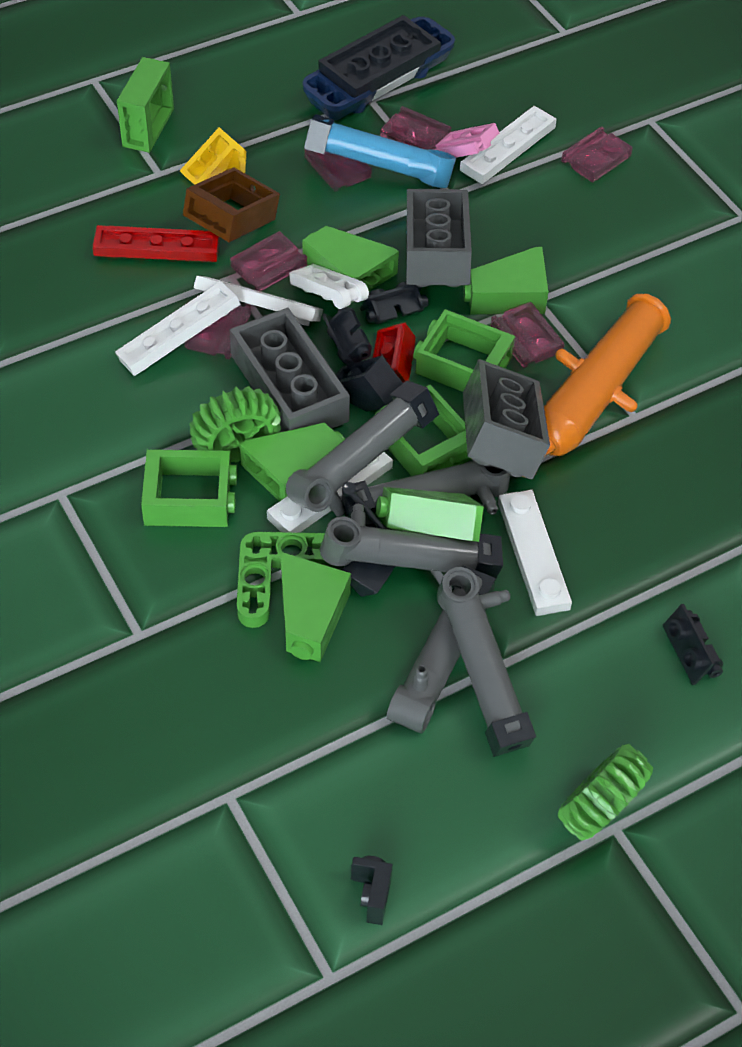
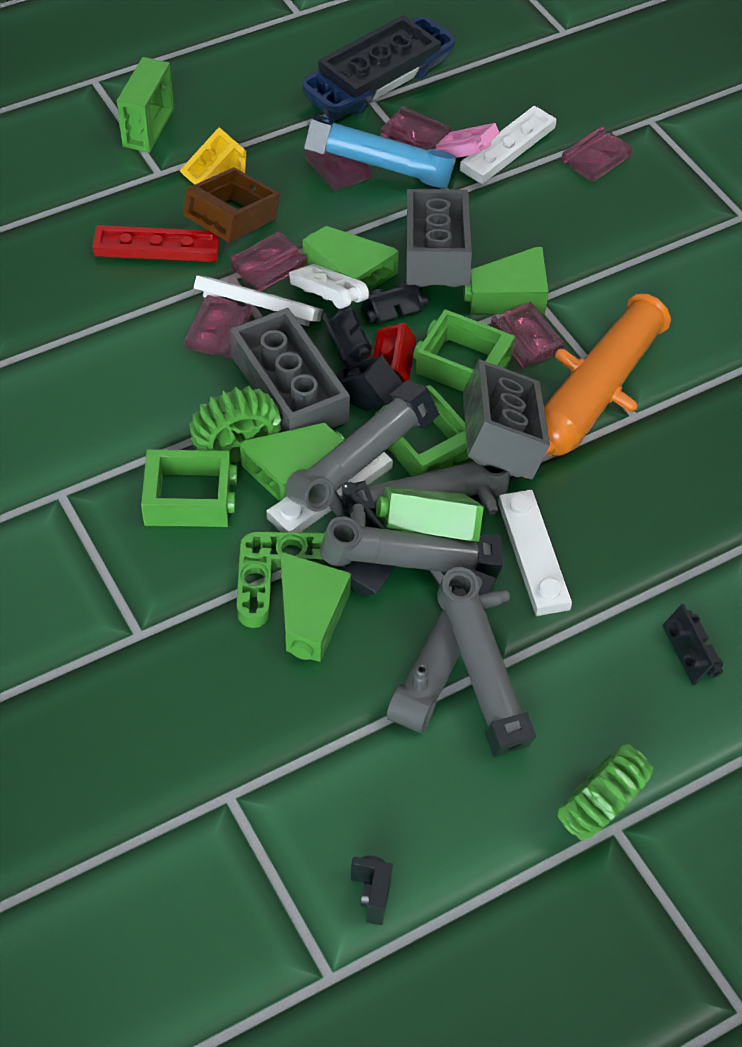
white plate [115,281,241,376] -> none

